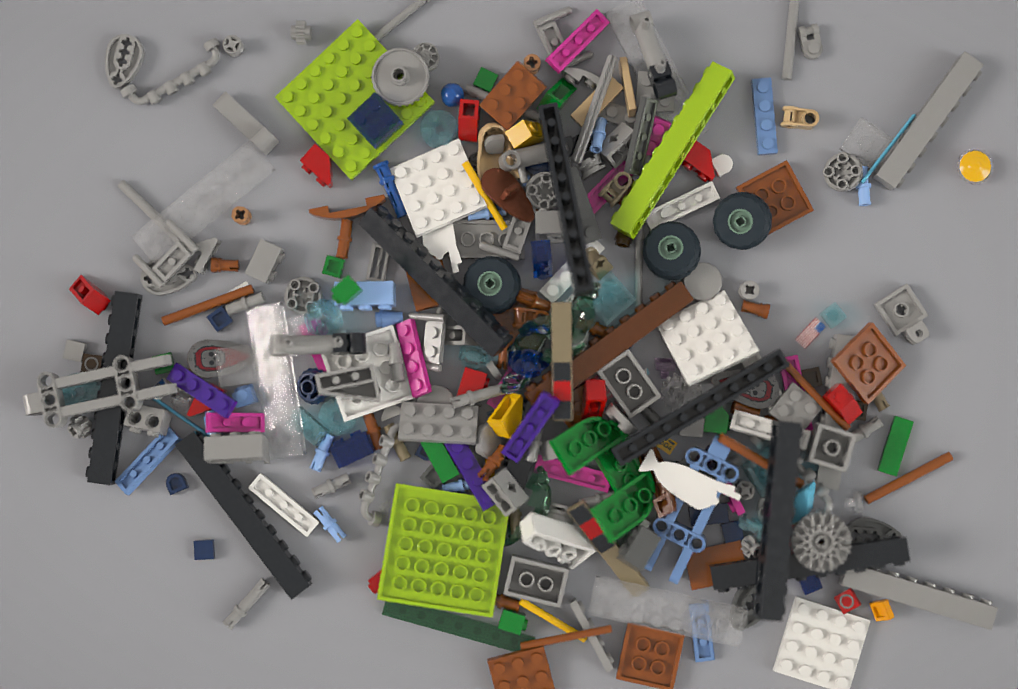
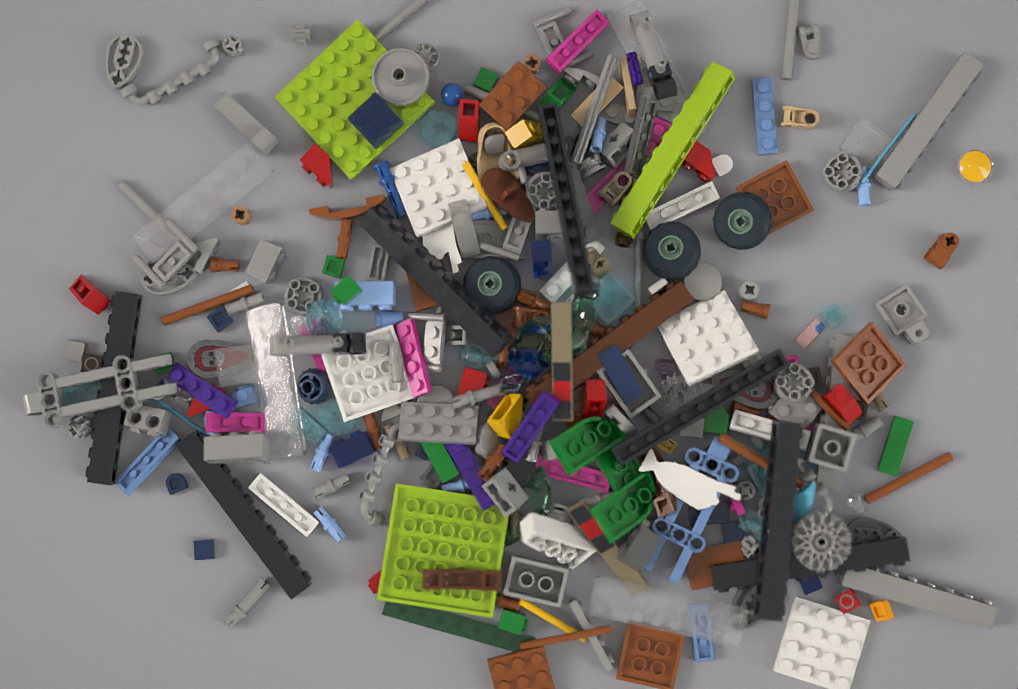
light grey wedge [315,363,381,403] -> none
none -> reddish brown slope [422,569,501,591]
none -> light grey slope [448,199,481,258]
none -> dark blue sticker [597,344,644,405]
none -> dark purple axle [627,51,643,86]
none -> white tile [647,278,668,296]
none -> light grey tile [774,363,814,403]
none -> dark orange piece [924,233,959,270]

